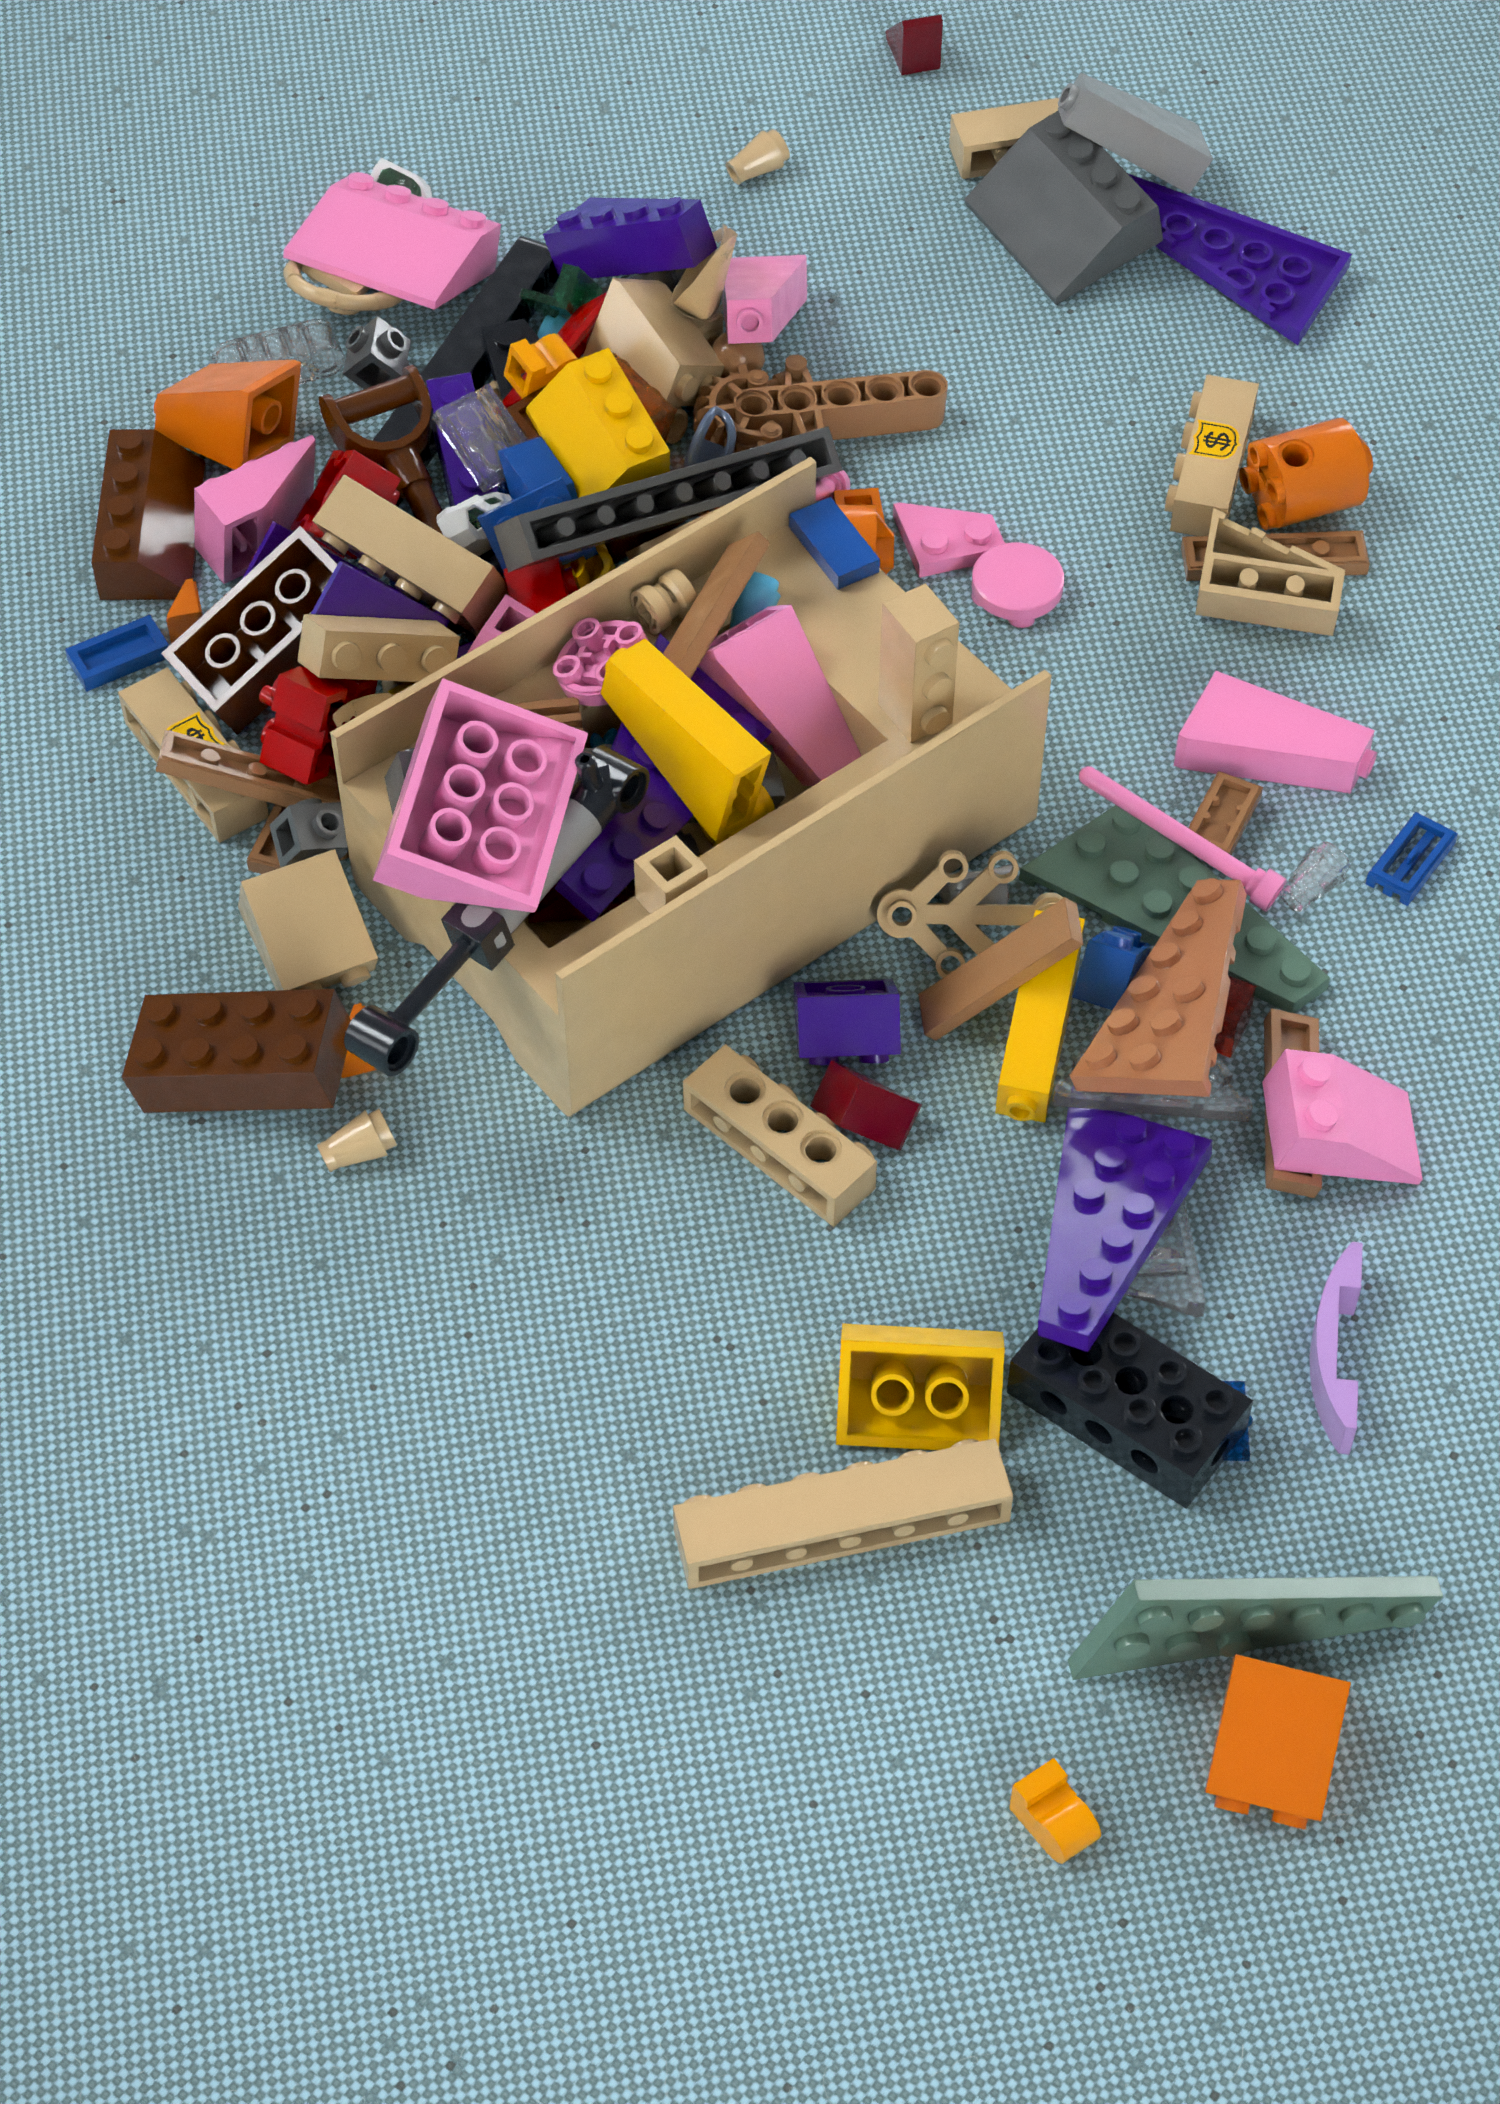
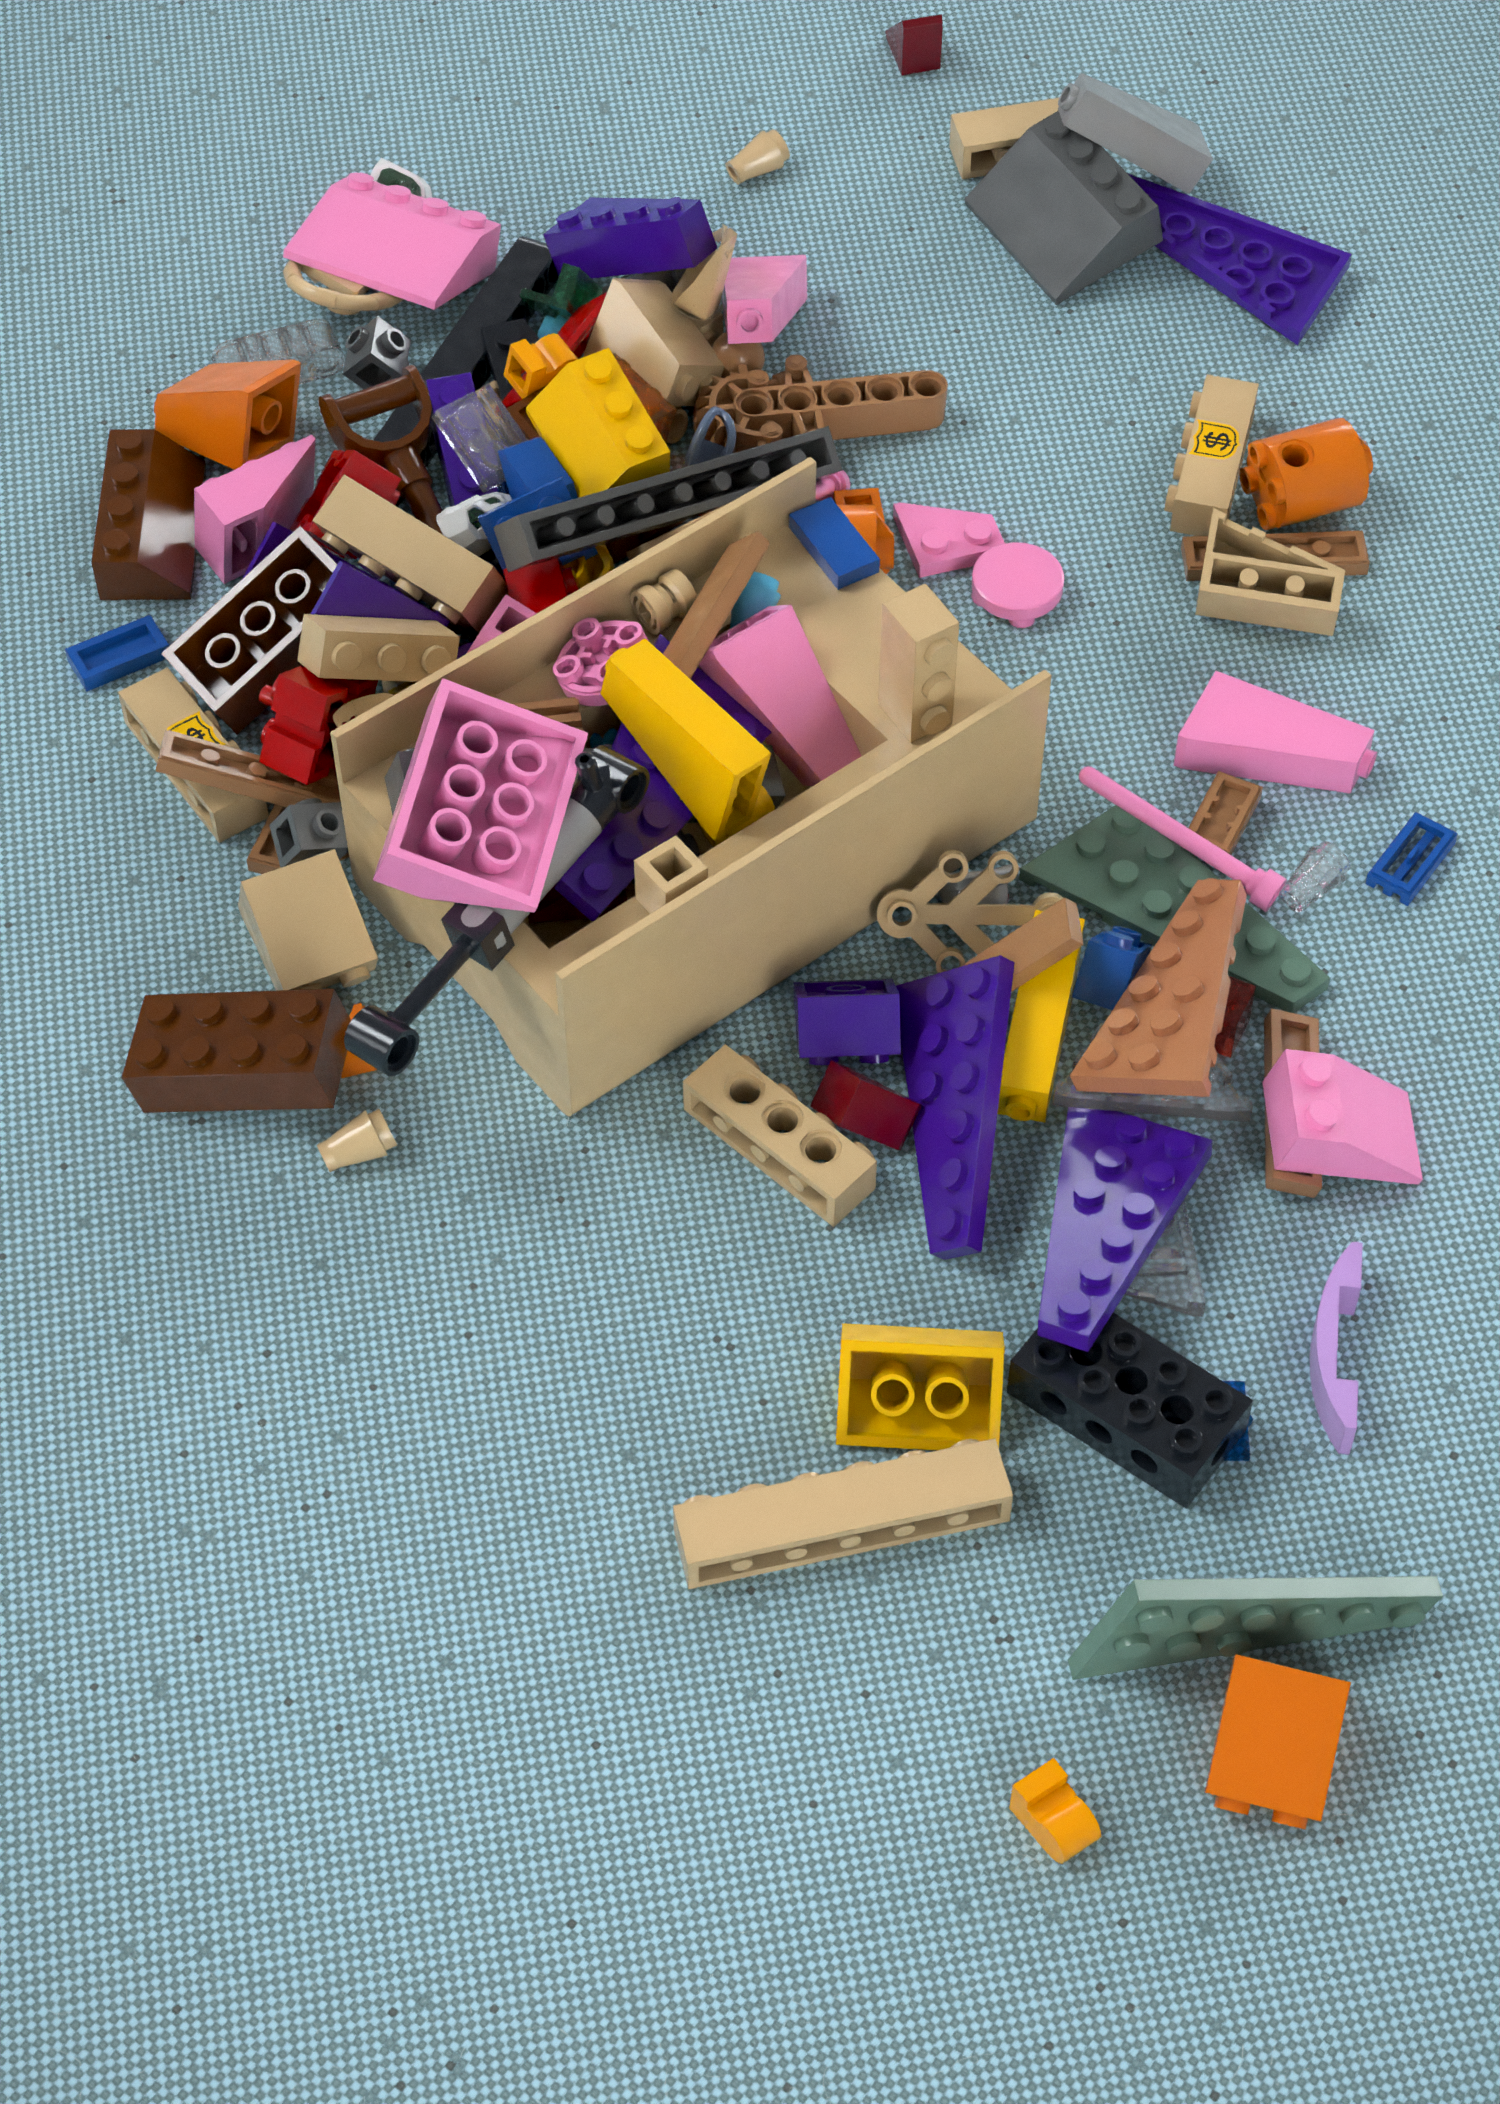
orange slope [166,578,202,644] -> none
none -> dark purple wing [896,955,1015,1260]

